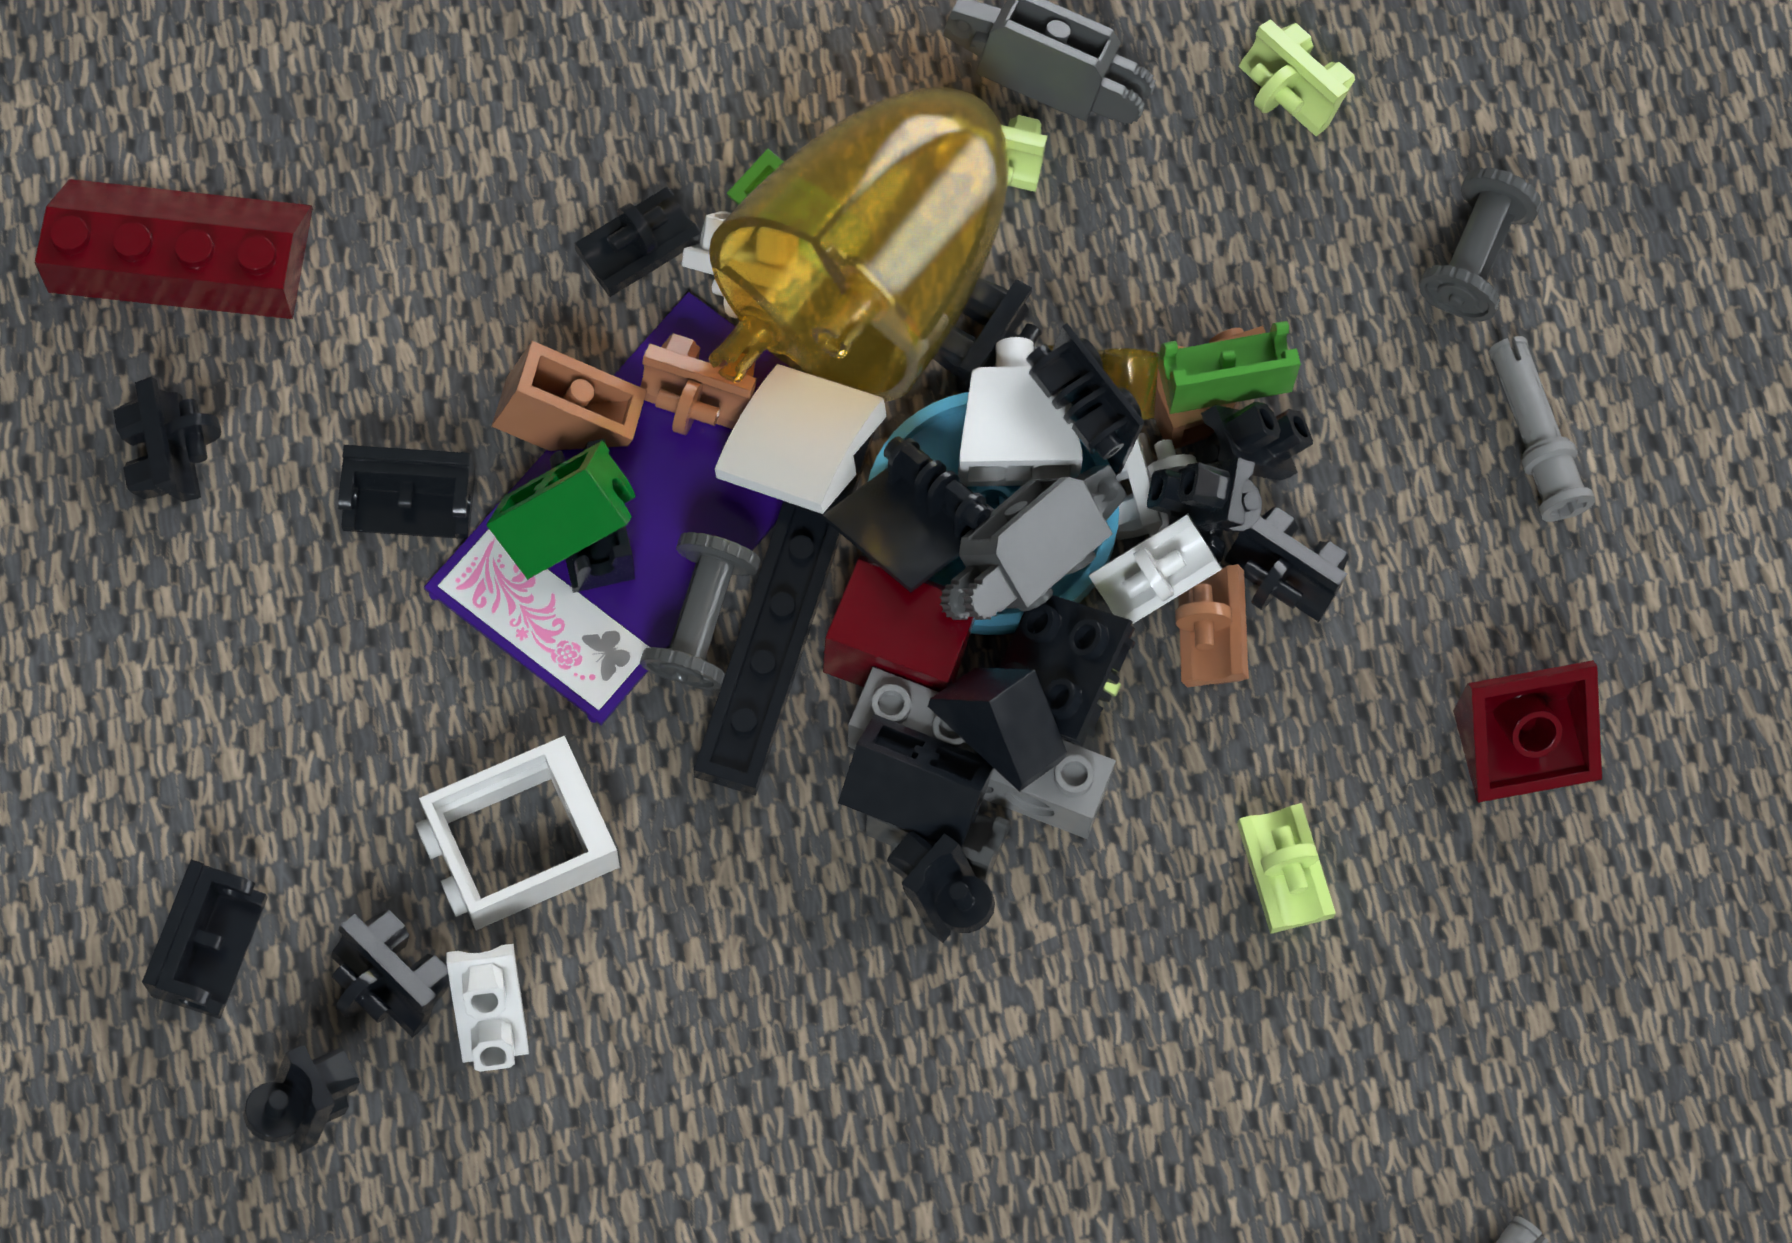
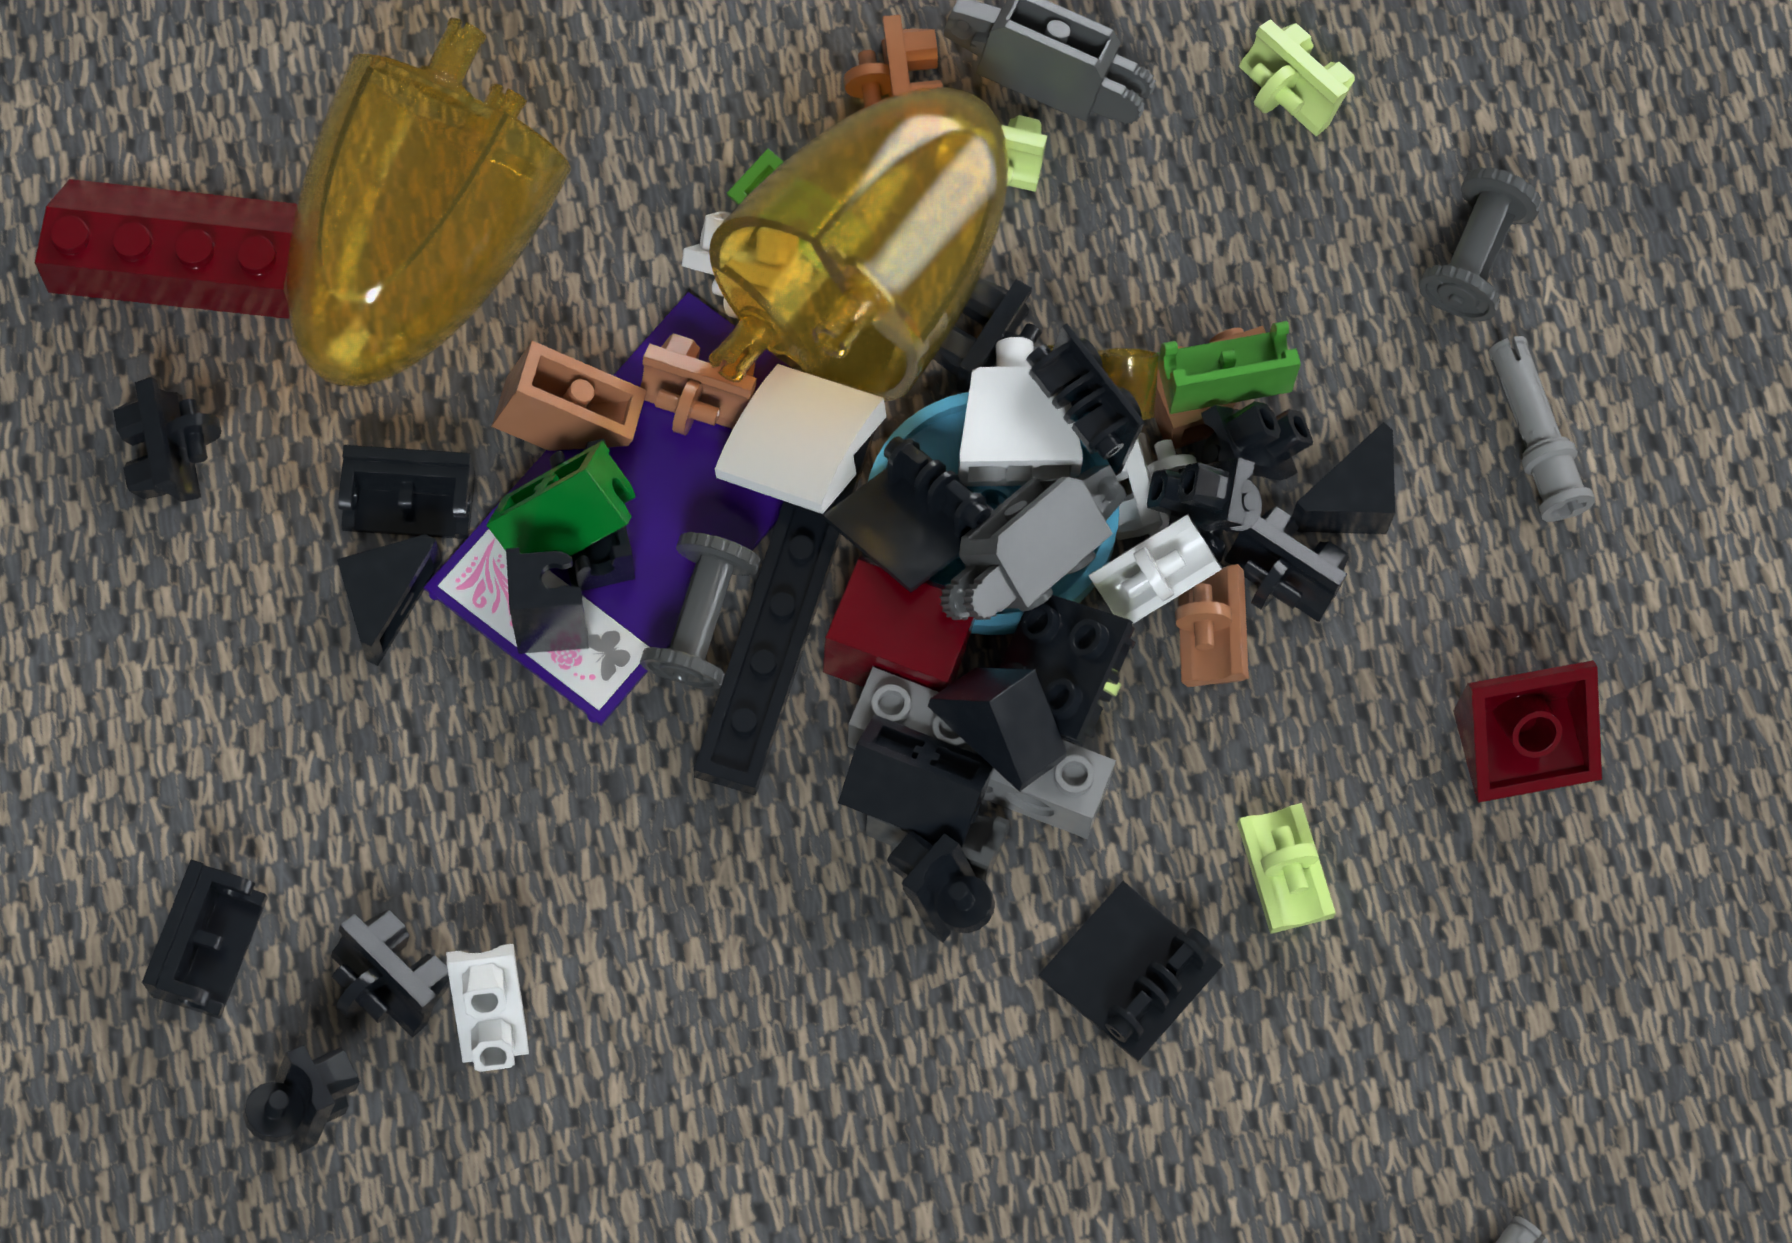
white window [415,736,620,930] -> none
black hips [575,187,701,297] -> none
none -> clear yellow windscreen [287,17,571,387]
none -> black slope [337,534,442,666]
none -> black hinge [506,548,589,654]
none -> nougat hips [843,15,945,139]
none -> black hinge [1038,881,1223,1062]
none -> black slope [1292,422,1395,534]

